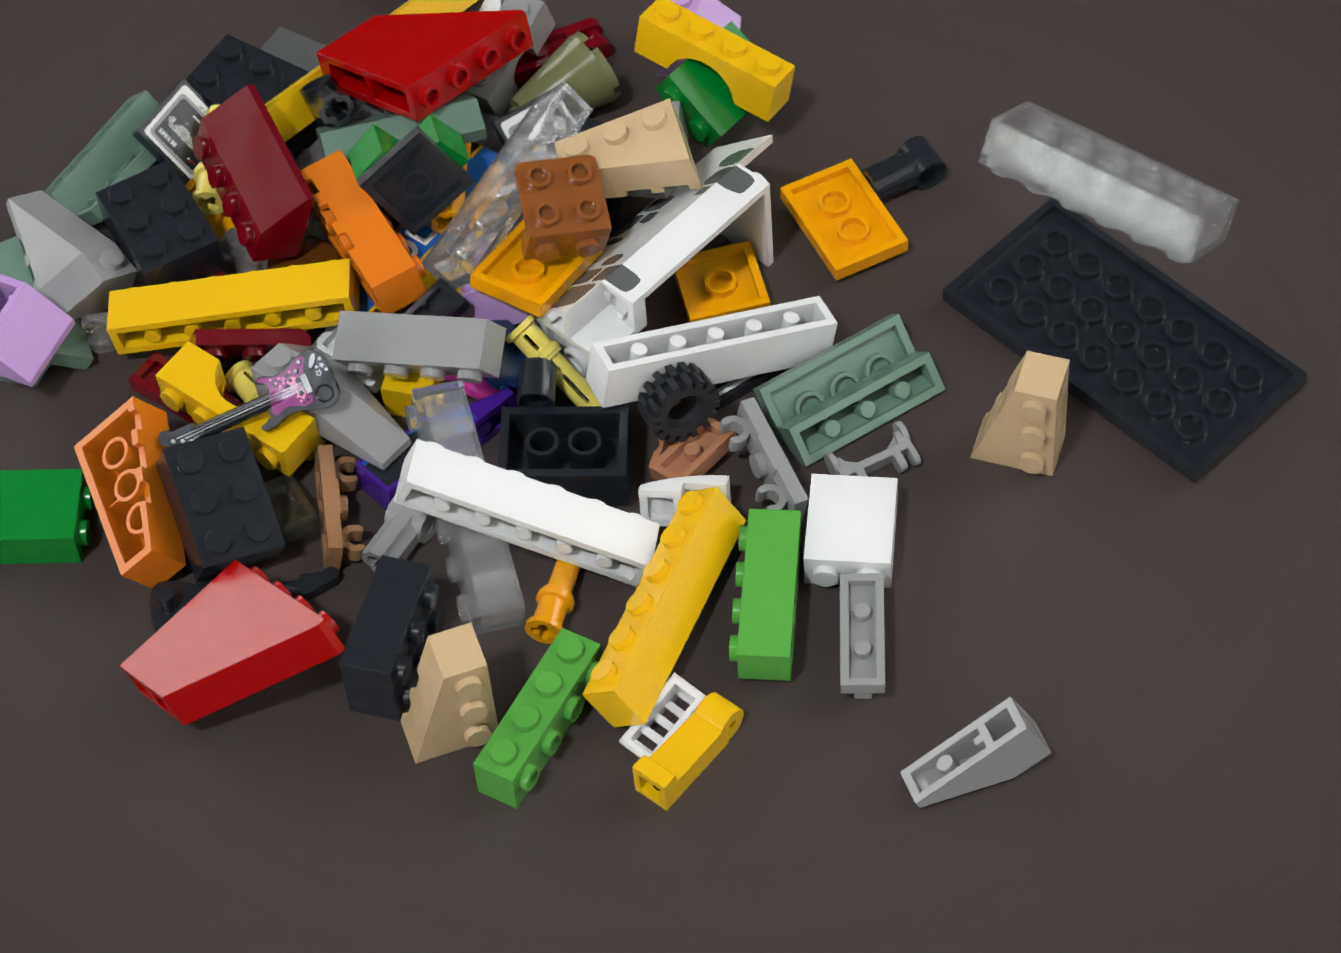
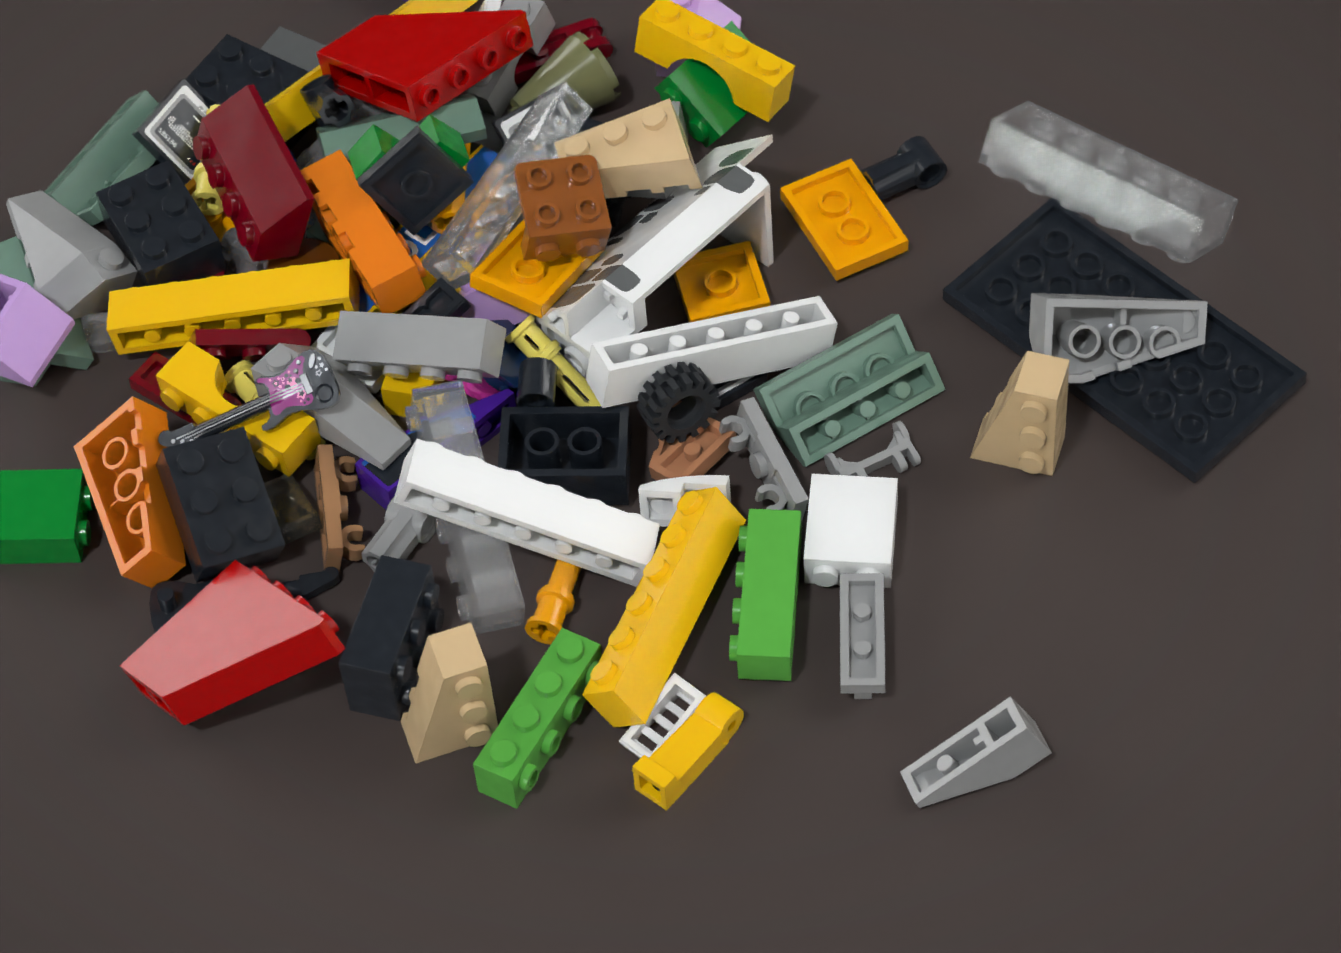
none -> light grey wedge [1029,293,1208,383]

